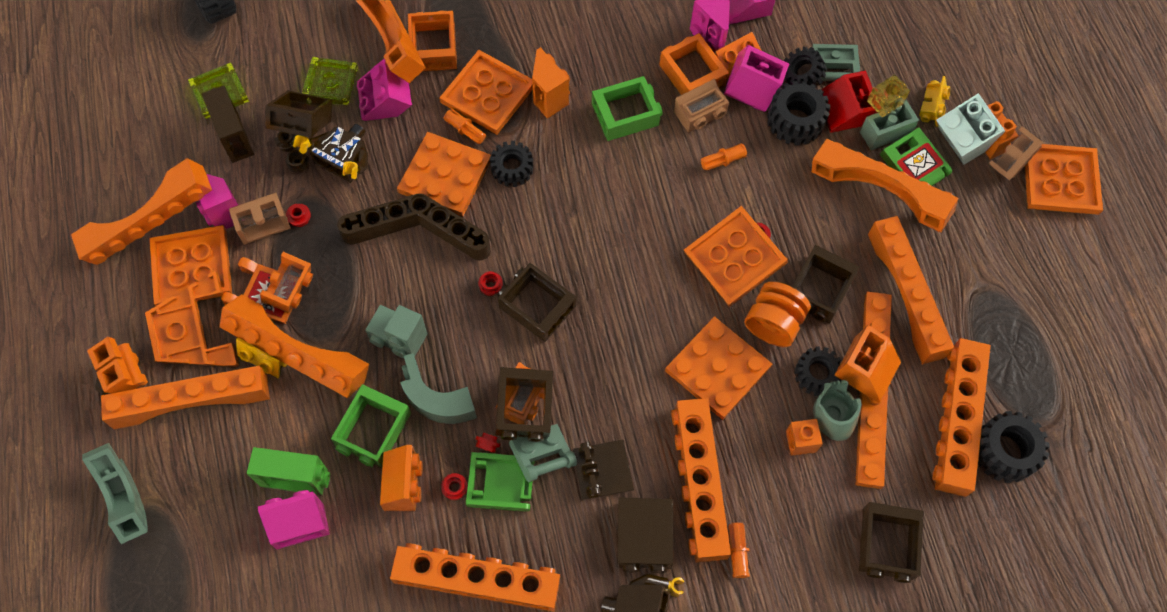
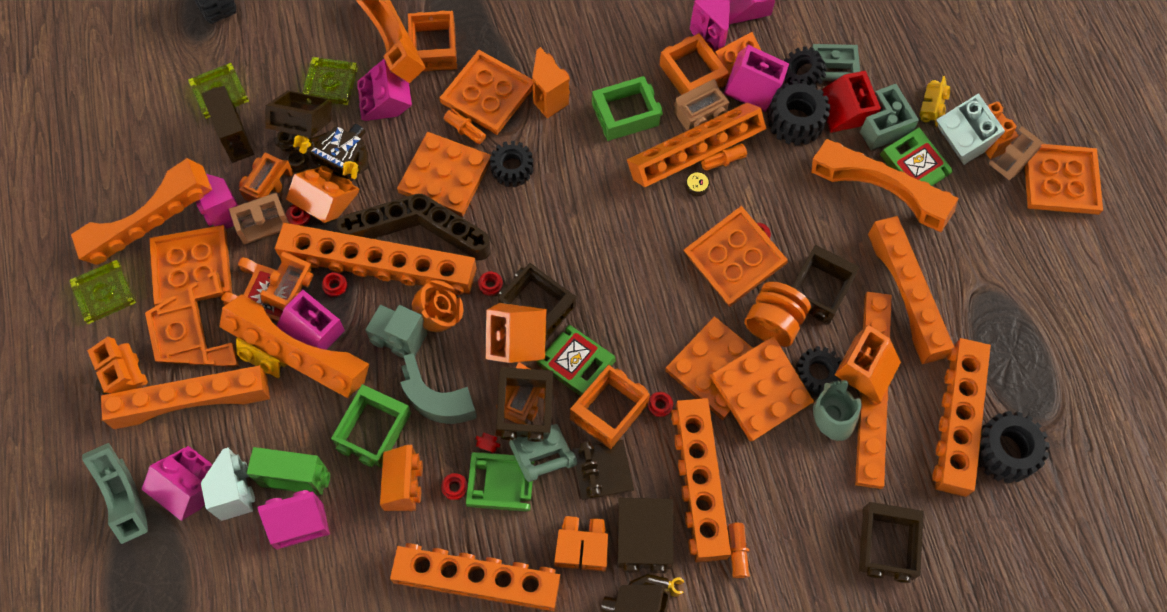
orange brick [786,419,823,456] -> none
clear yellow brick [867,74,910,118] -> none
none -> clear neon green tile [69,260,136,324]
none -> dark pink slope [142,446,213,521]
none -> light aqua slope [201,448,255,521]
none -> orange window [239,152,294,211]
none -> orange brick [275,223,477,295]
none -> dark pink slope [277,290,345,350]
none -> orange slope [286,166,360,223]
none -> red plate [322,272,347,297]
none -> orange cylinder [411,280,464,332]
none -> orange slope [486,303,546,363]
none -> container [537,325,616,396]
none -> orange hips [554,516,608,572]
none -> orange window [570,365,650,449]
none -> orange brick [627,103,766,187]
none -> red plate [647,392,673,417]
none -> tile [685,172,710,196]
none -> orange plate [710,336,814,442]

